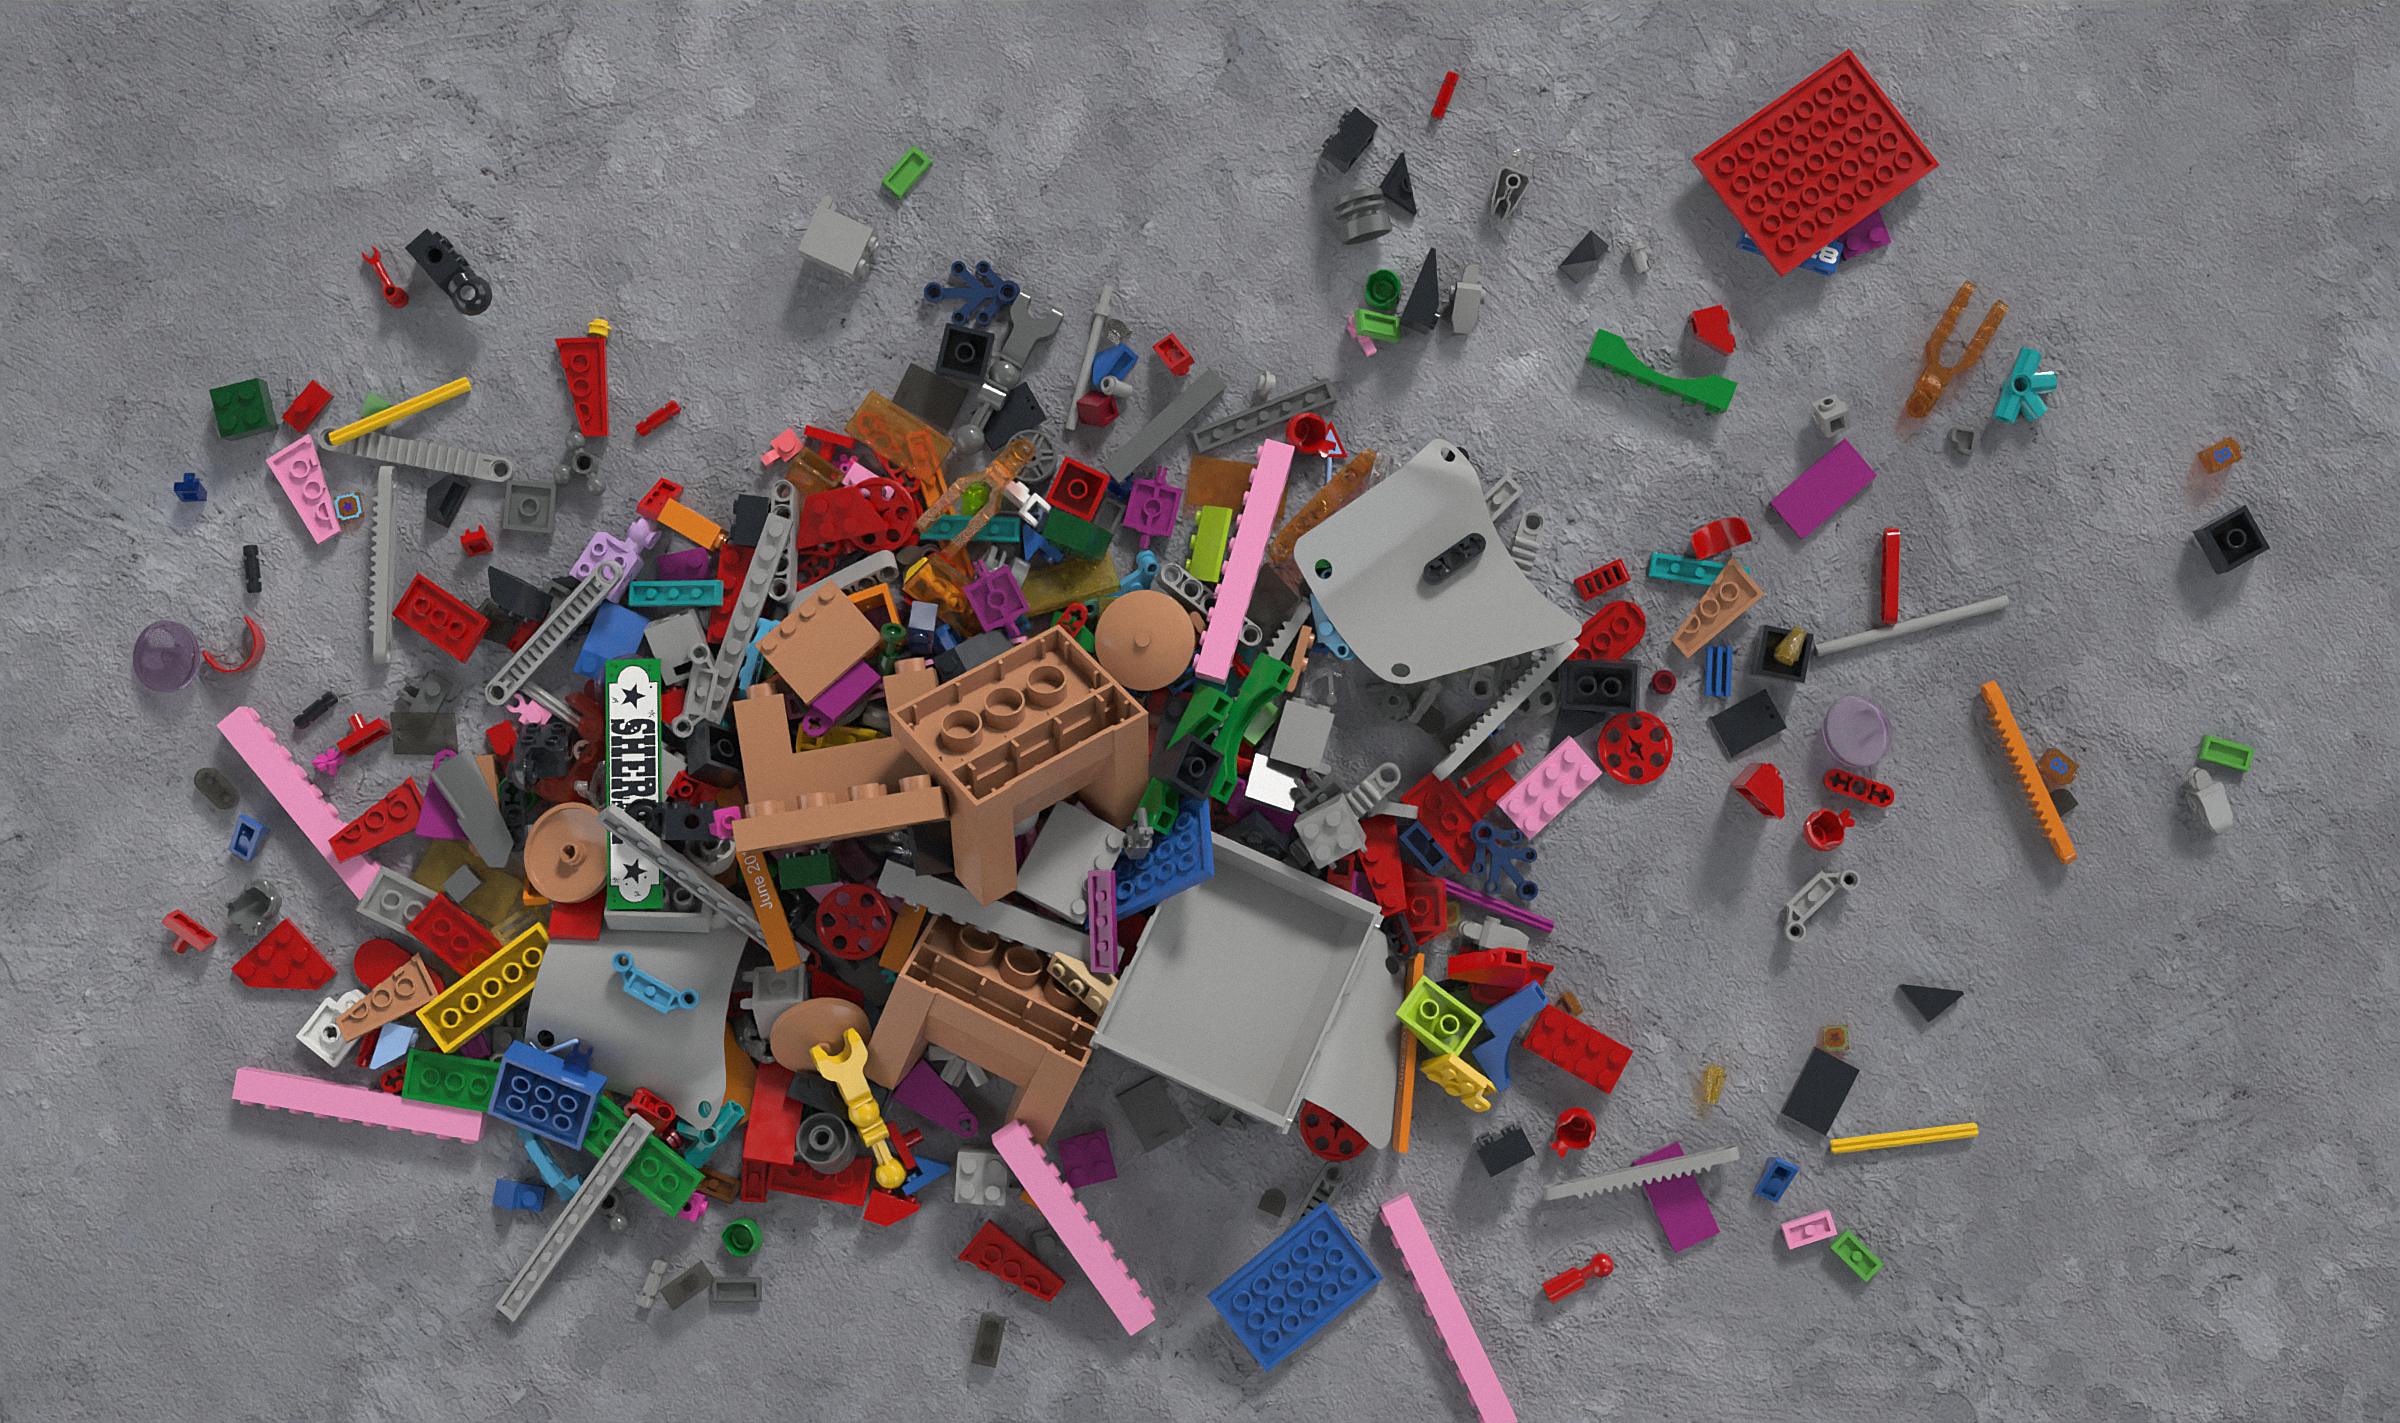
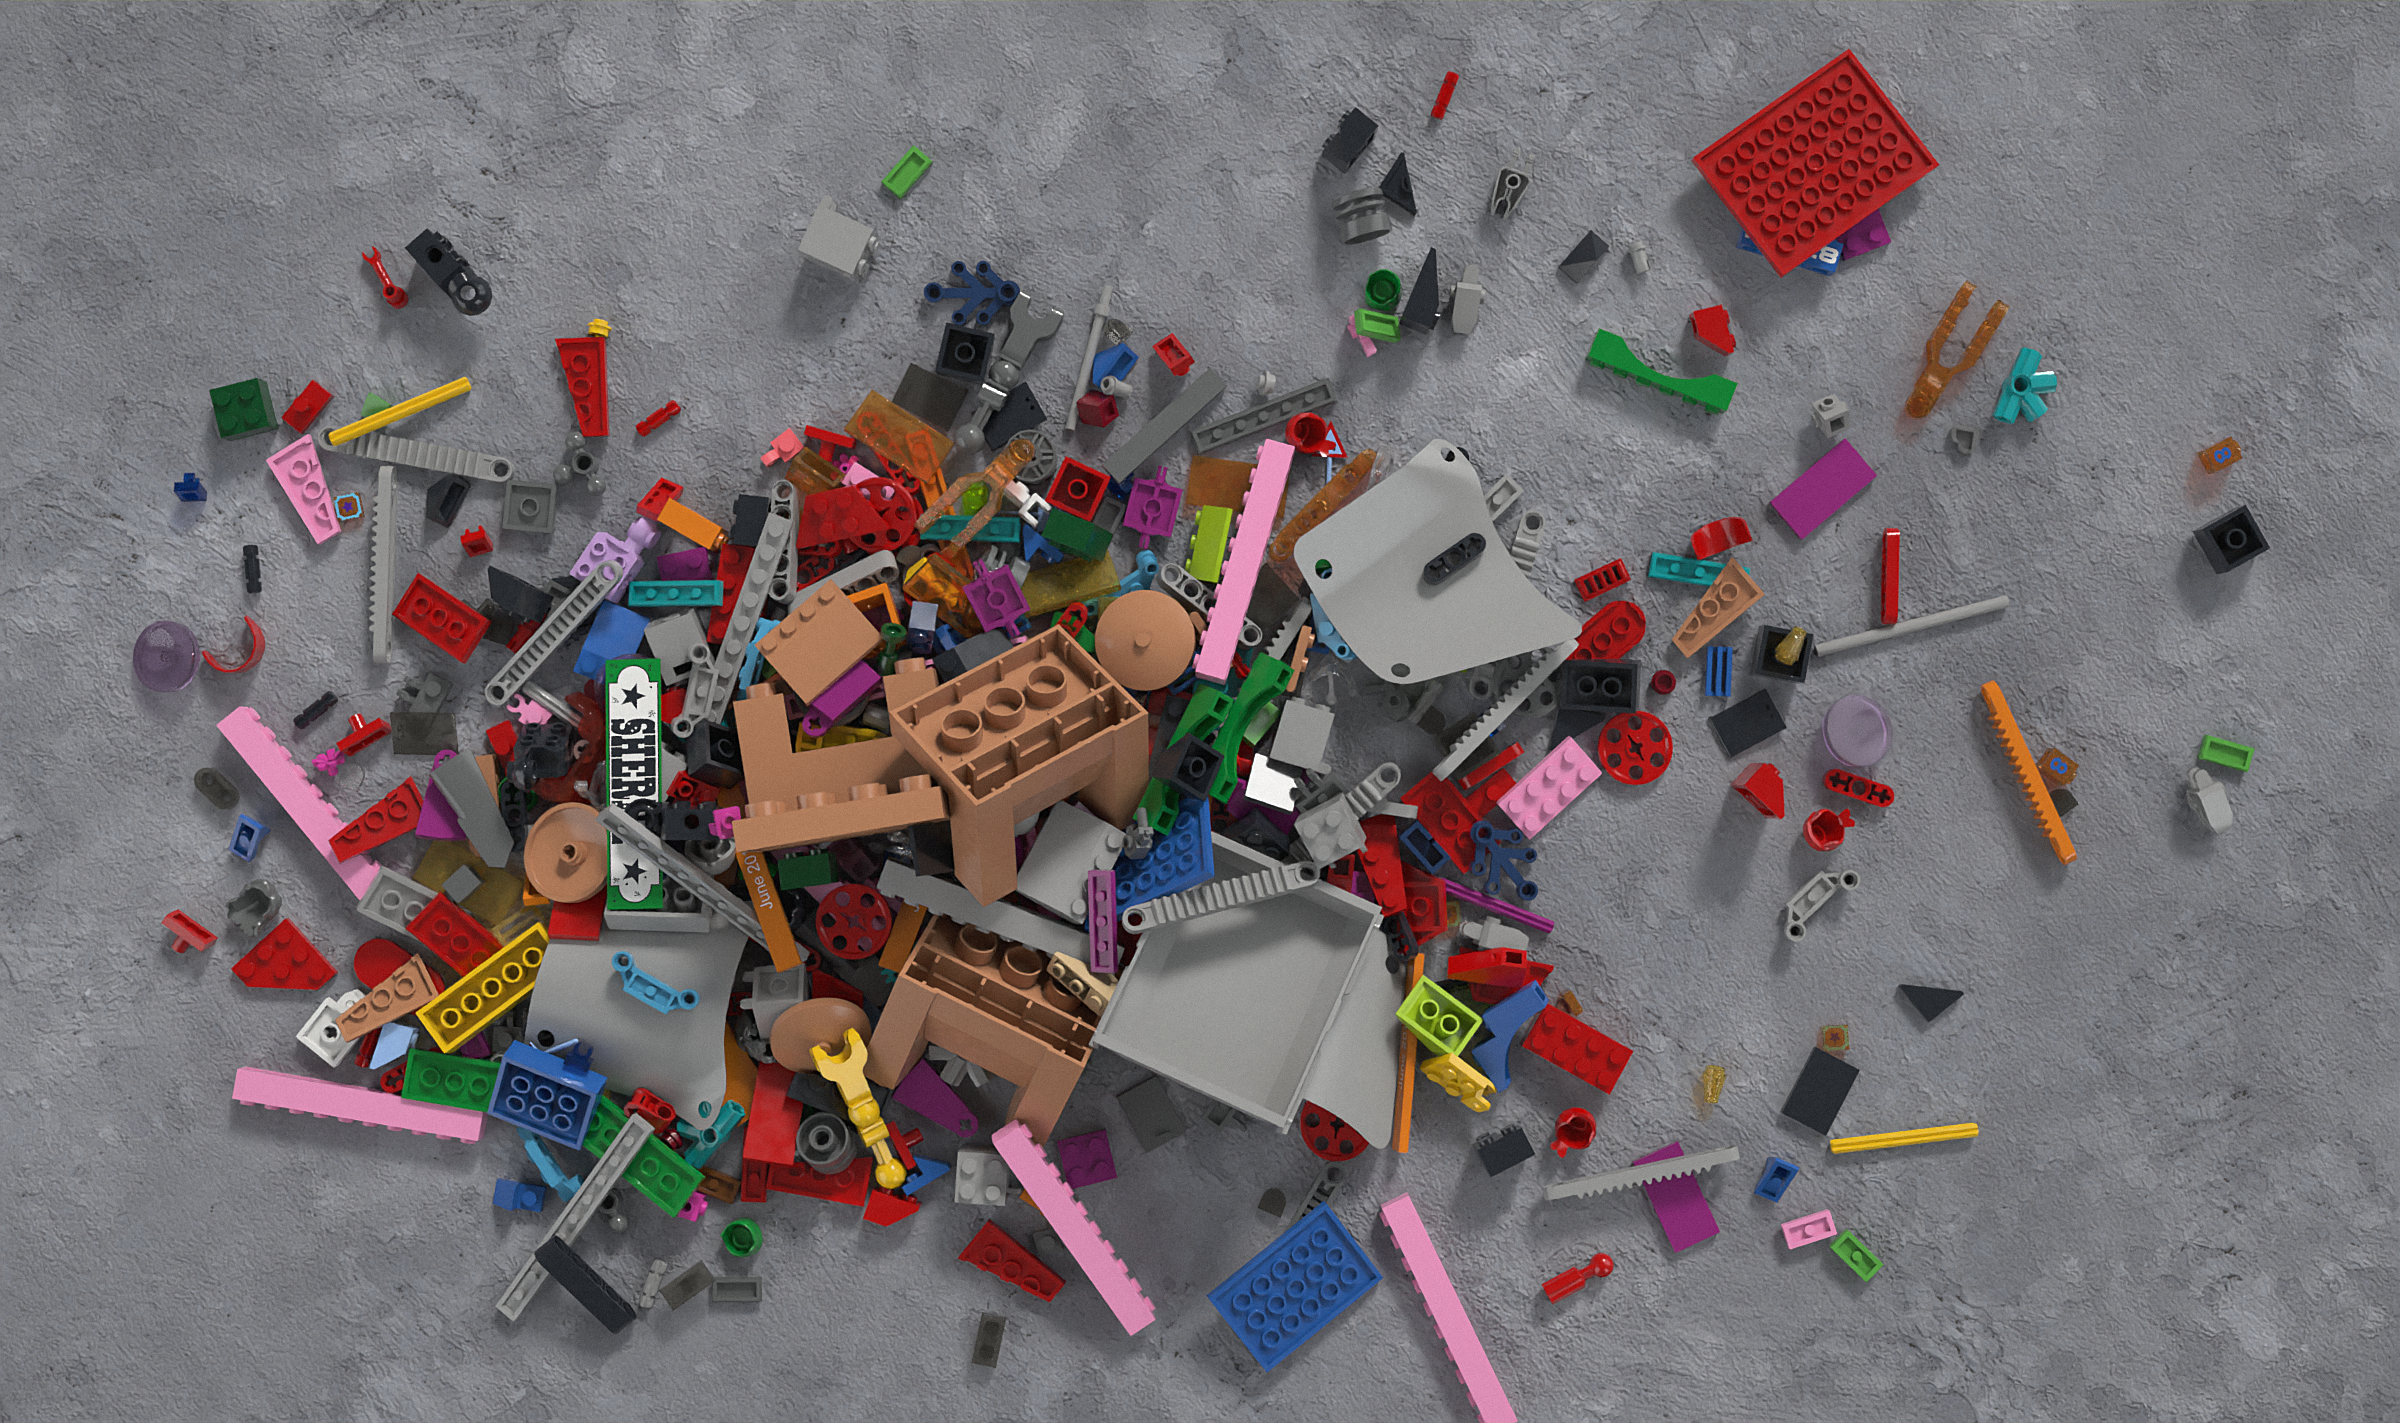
none -> black beam [534,1235,637,1334]
none -> light grey gear [1122,861,1320,934]

